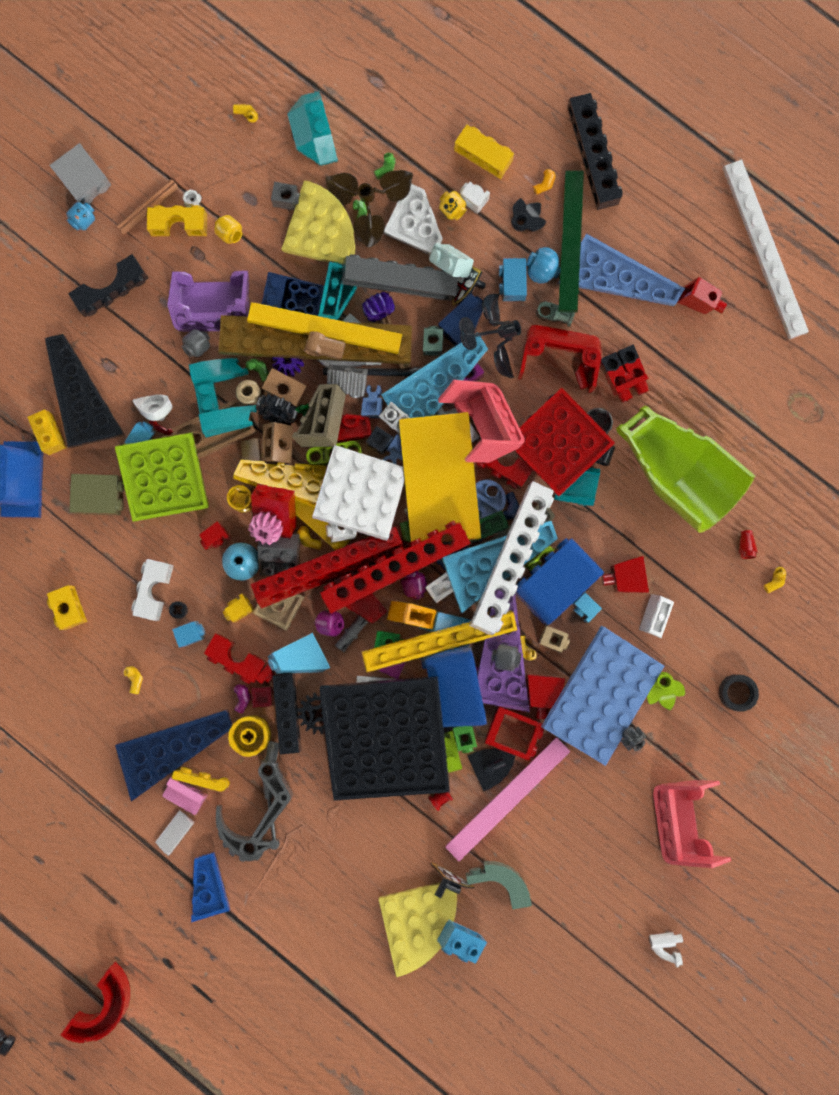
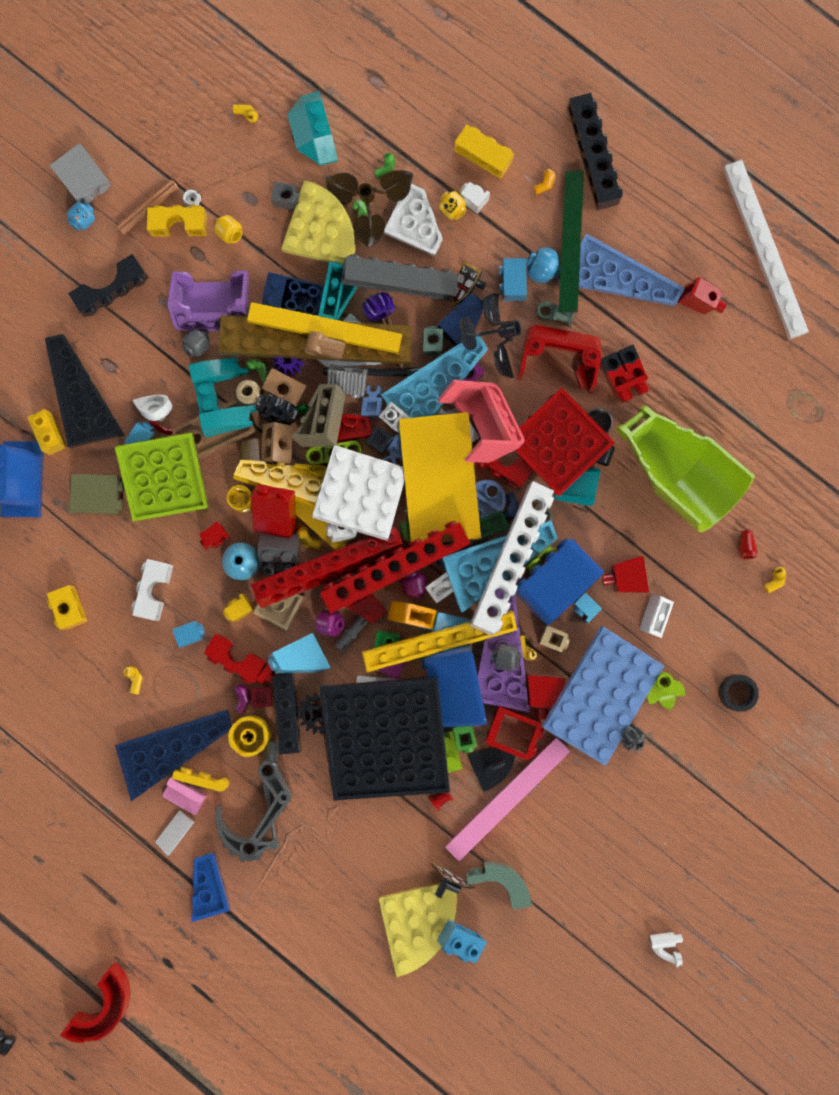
black bush [169,601,188,619] -> none
bright pink gear [248,512,283,545] -> none
light aqua brick [429,243,474,277] -> none
black plate [511,198,546,232] -> none
coral windscreen [653,780,731,868] -> none

